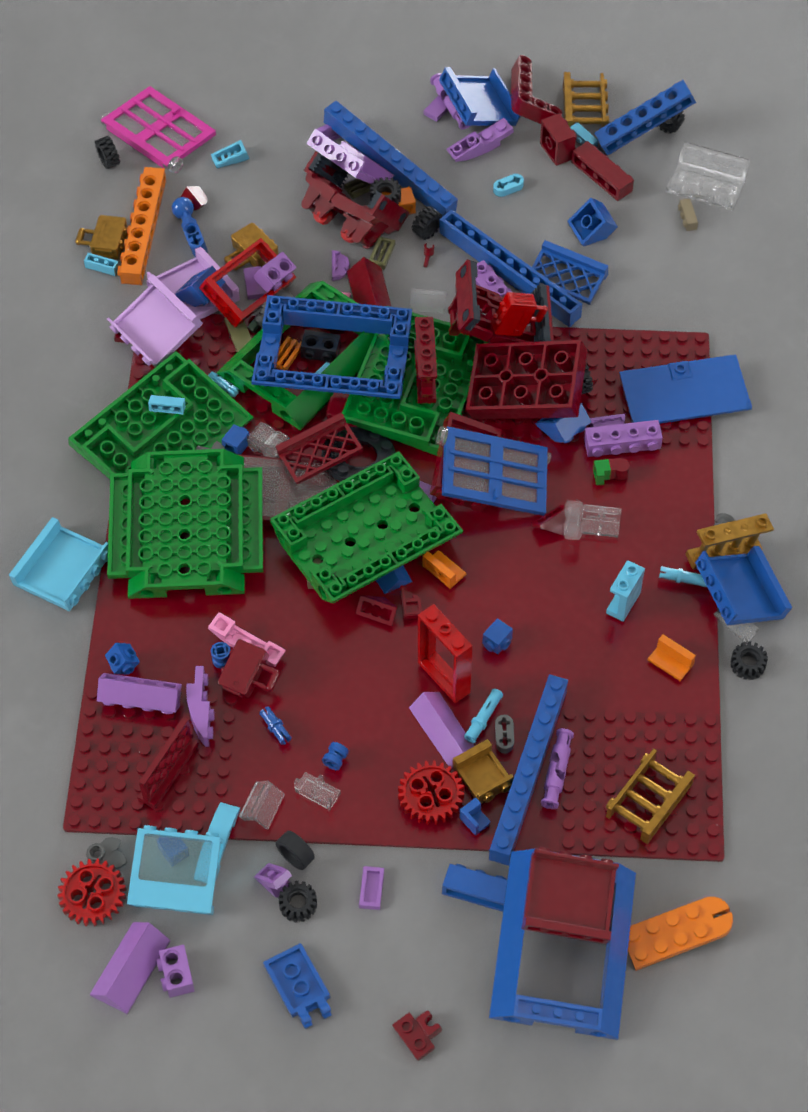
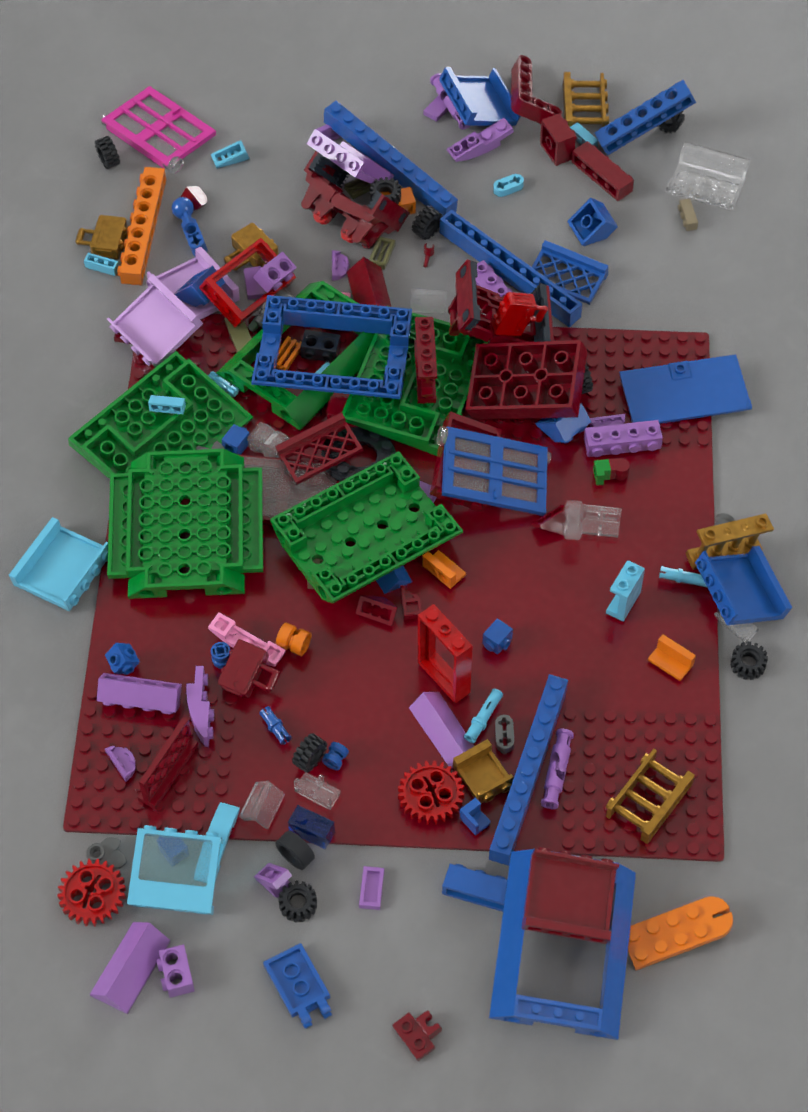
none -> medium lavender tile [105,746,136,782]
none -> orange wheel [276,622,312,656]
none -> clear blue brick [288,805,335,849]
none -> black tyre [292,733,328,773]

